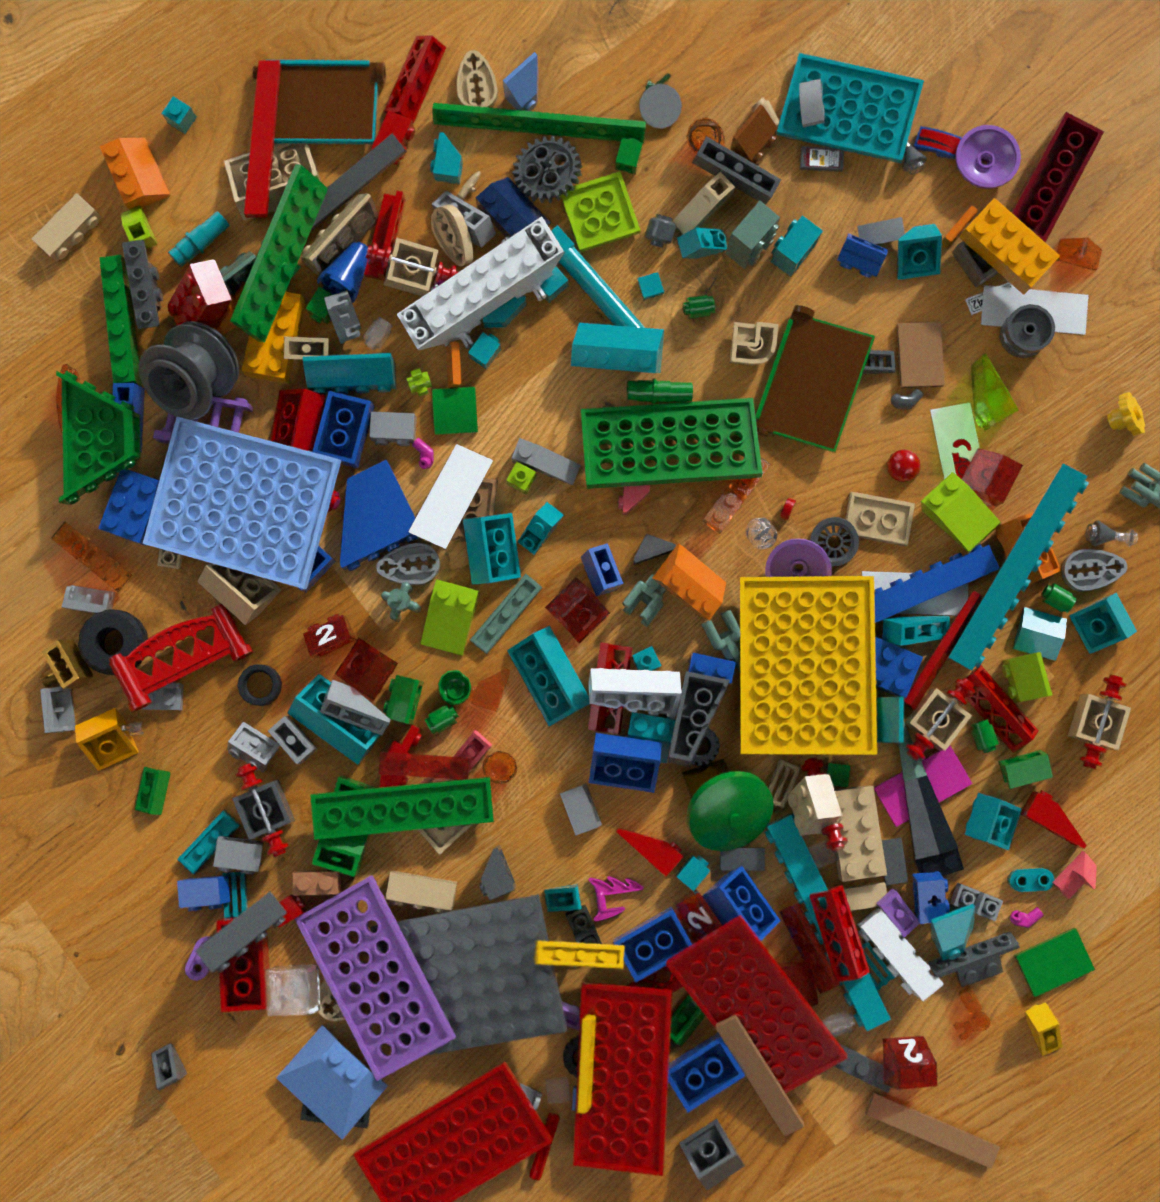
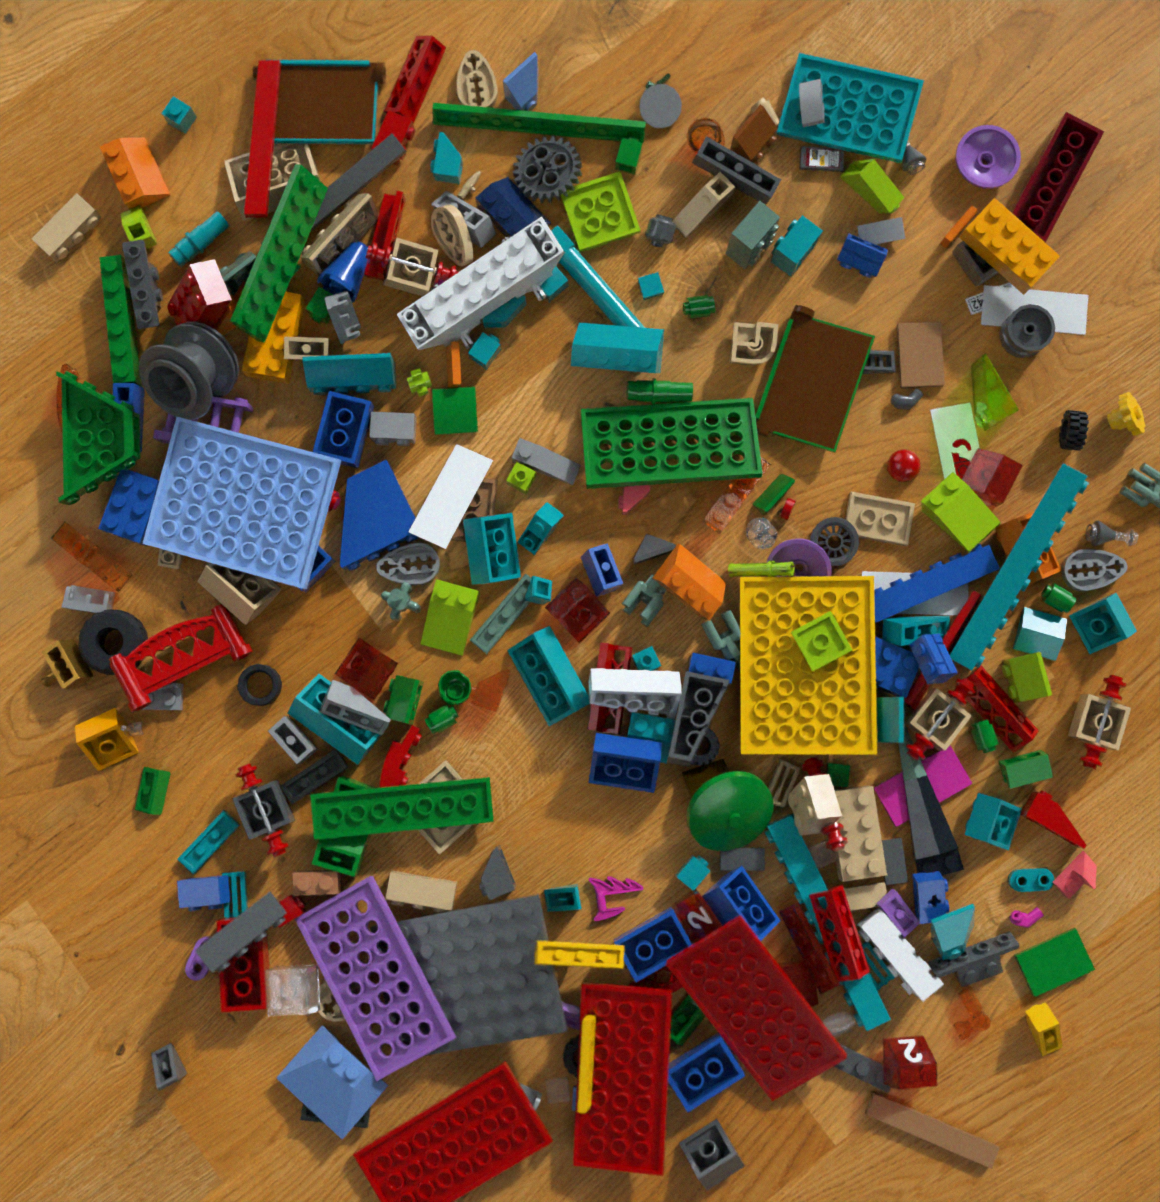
light grey hinge [40,687,76,733] -> none
light grey brick [213,836,263,874] -> none
light grey bracket [227,722,280,773] -> none
red slope [270,389,325,452] -> none
clear red slope [303,614,357,659] -> none
clear brick [362,317,393,351] -> none
clear red plate [378,752,470,780] -> none
dark pink arm [412,438,434,469] -> none
coral slope [452,730,492,773] -> none
clear orange hair [482,751,518,784] -> none
red axle [529,1113,560,1181] -> none
light grey hinge [560,784,602,835] -> none
pearl dark grey slope [565,904,602,944] -> none
red slope [616,827,683,877] -> none
teal slope [677,228,727,259] -> none
medium nougat tile [716,1015,804,1136] -> none
teal slope [897,224,942,280] -> none
slope [914,126,962,159] -> none
light grey slope [950,883,1003,921] -> none
clear orange slope [1056,237,1102,271] -> none
none -> pearl dark grey plate [280,749,349,804]
none -> teal slope [525,576,552,605]
none -> lime pin [728,560,795,577]
none -> green slope [753,474,795,515]
none -> lime plate [791,611,853,672]
none -> lime slope [840,159,904,214]
none -> blue brick [909,634,958,685]
none -> black tyre [1059,410,1089,451]

